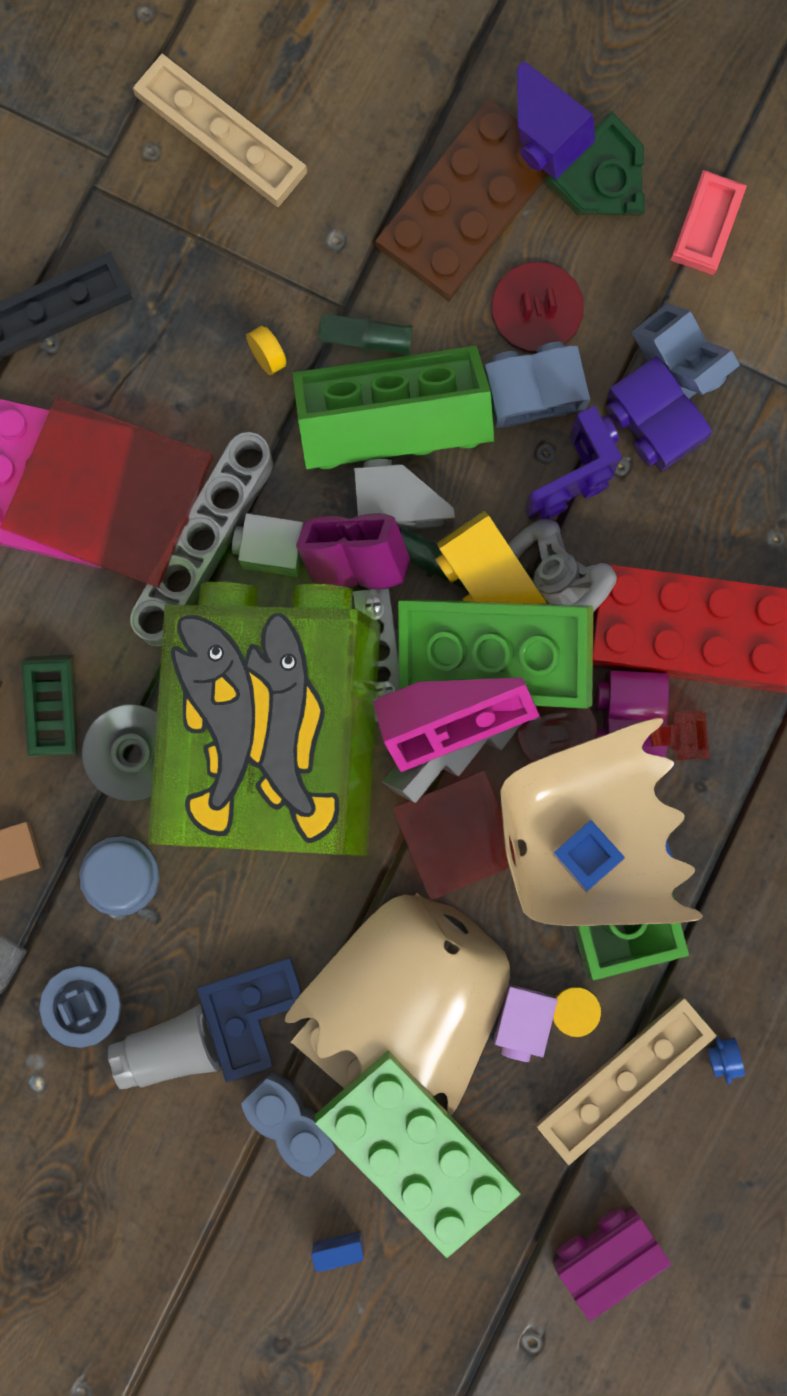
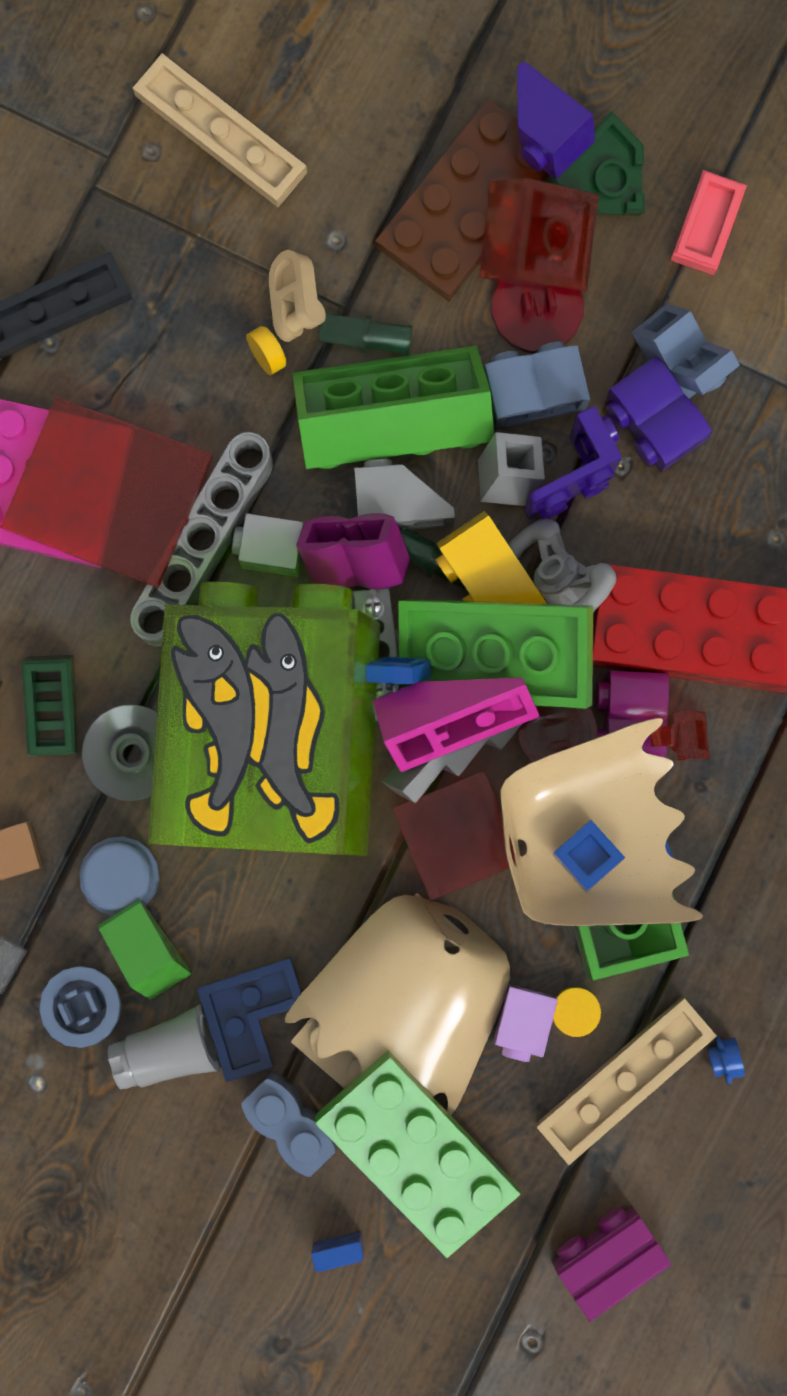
none -> bright green slope [98,898,192,1000]
none -> tan plate [269,250,326,342]
none -> blue tile [366,656,431,684]
none -> light grey brick [478,432,545,506]
none -> clear red slope [479,178,599,291]

